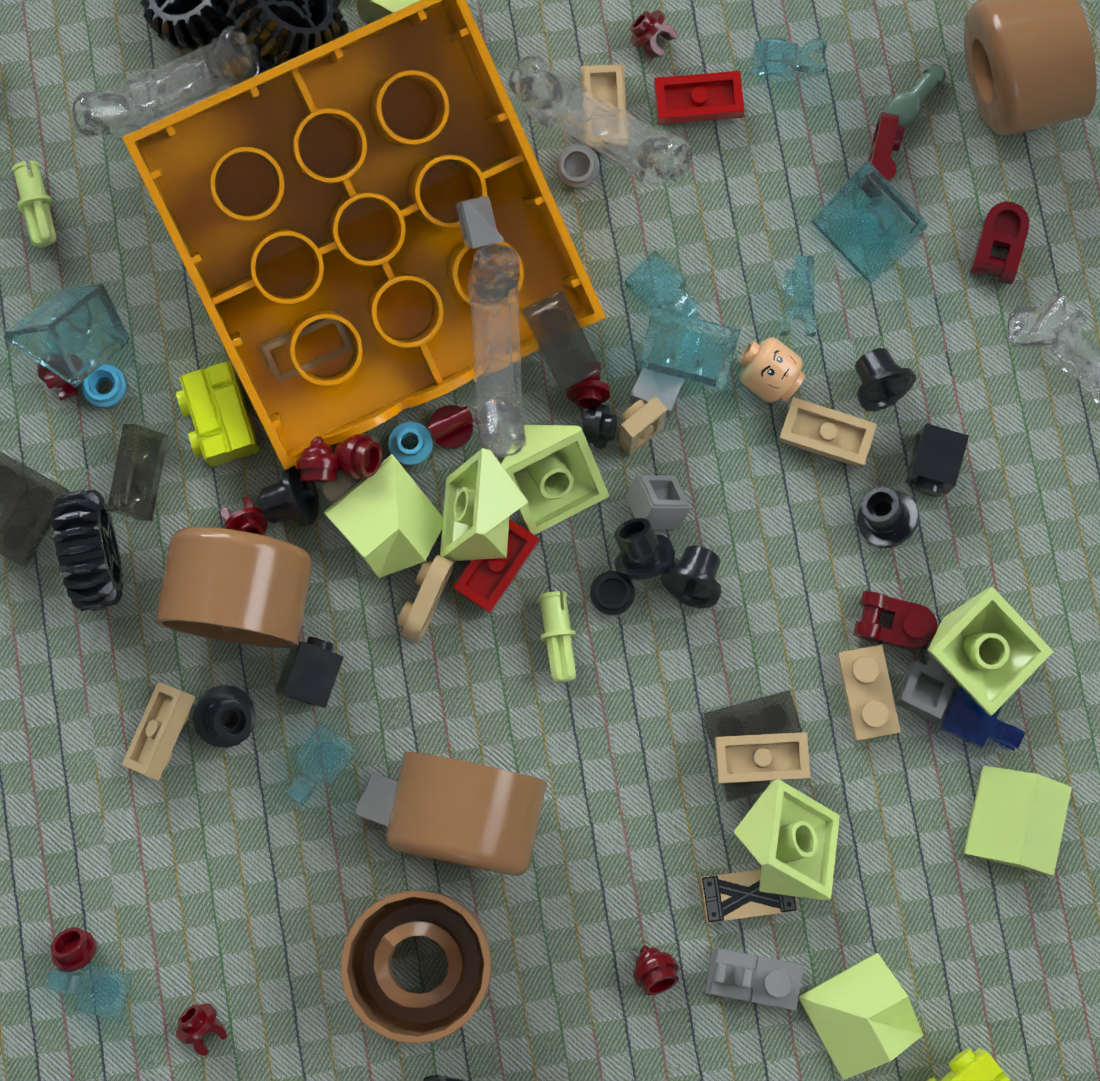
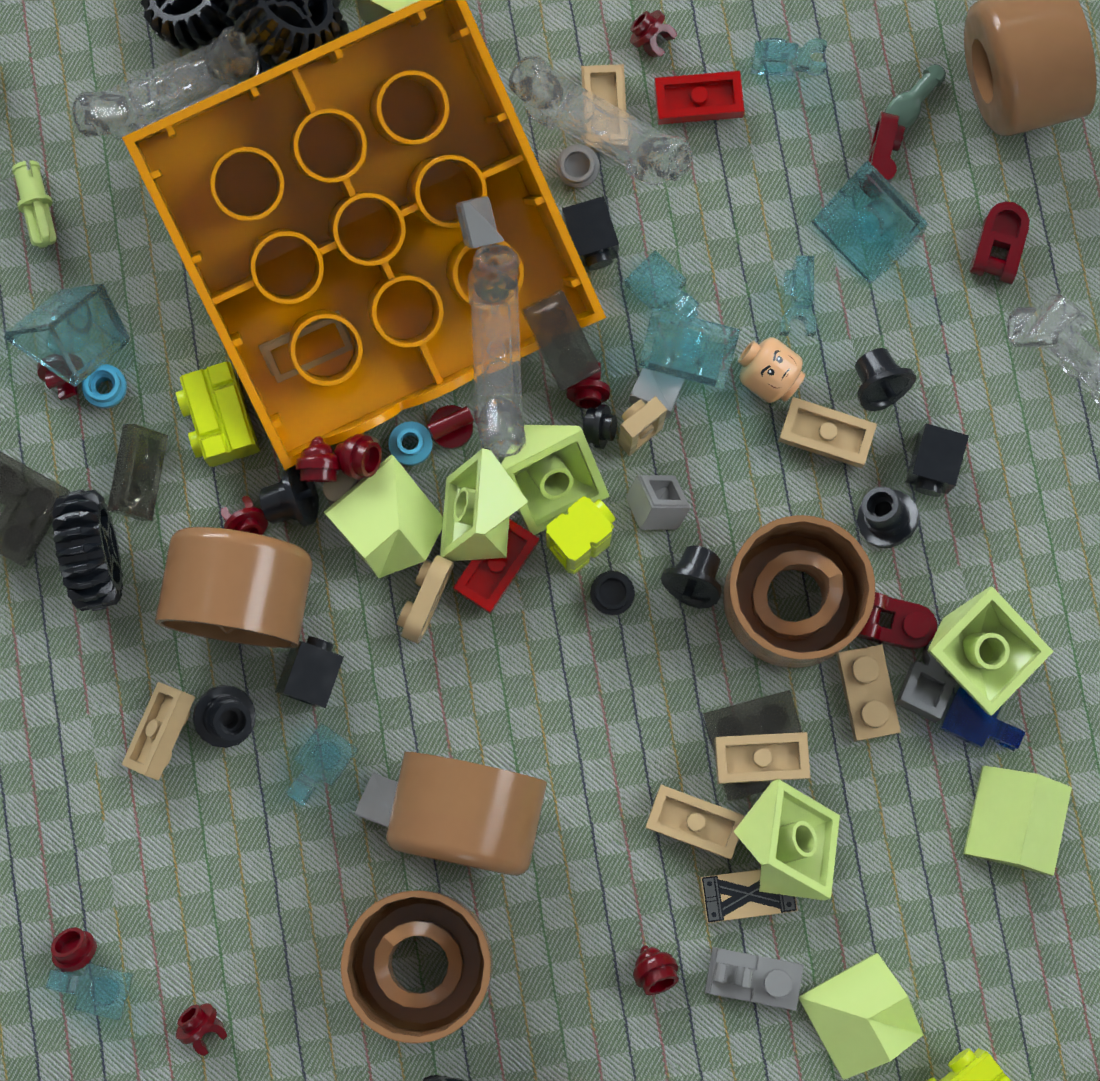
yellowish green axle [538,591,576,682] -> none
black piece [614,518,675,580] -> none
none -> neon yellow brick [546,496,616,574]
none -> black brick [562,196,619,270]
none -> tan plate [645,785,745,860]
none -> medium nougat piece [723,515,875,668]

